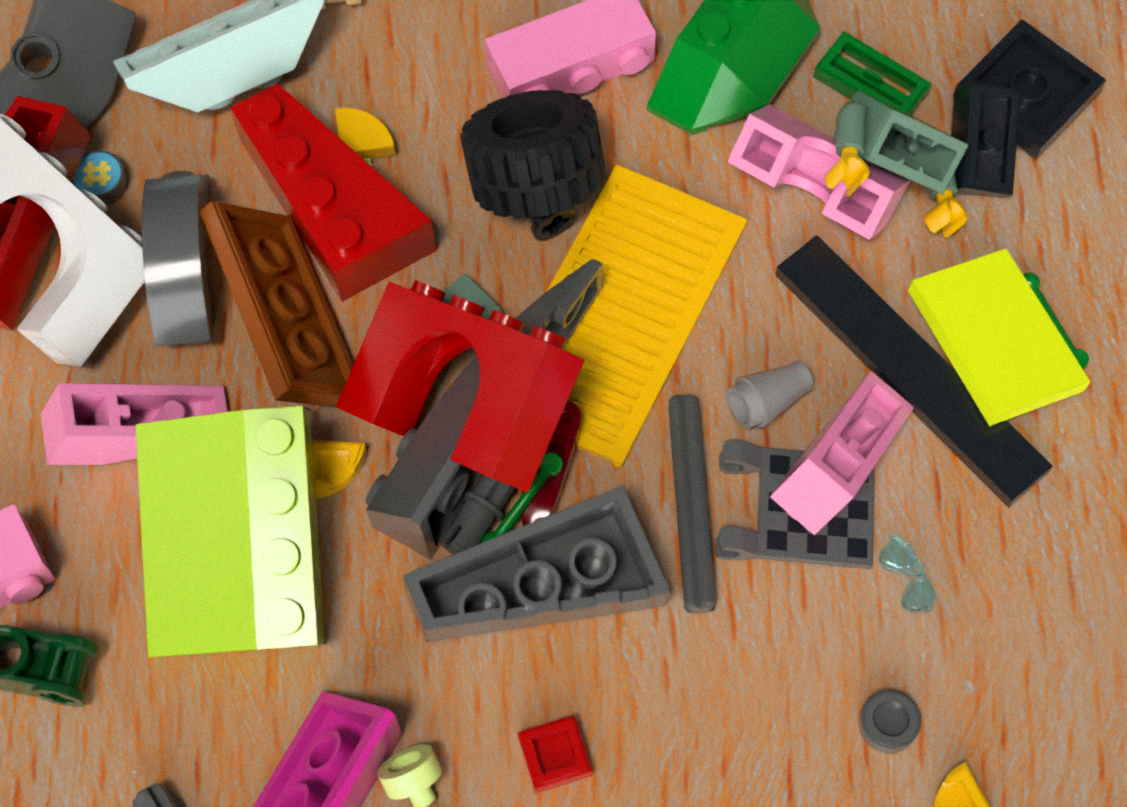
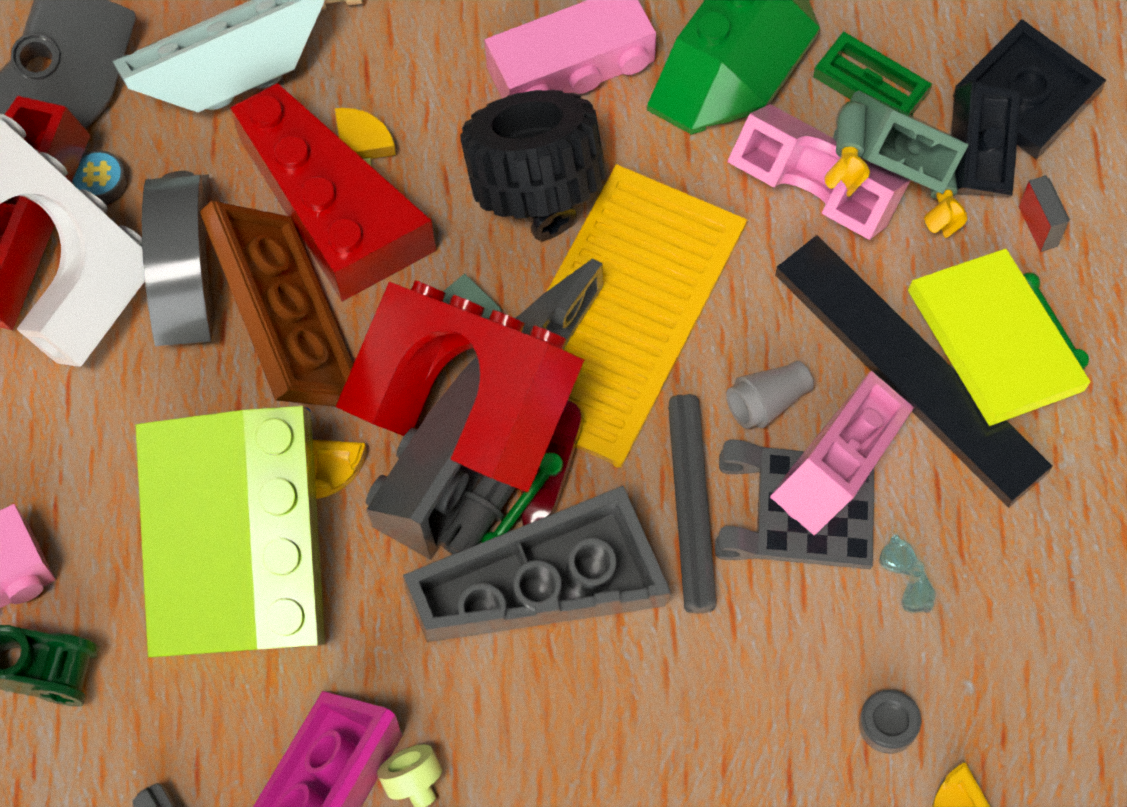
bright pink slope [41,383,228,465] -> none
red tile [517,715,592,794] -> none
none -> tile [1019,175,1070,252]

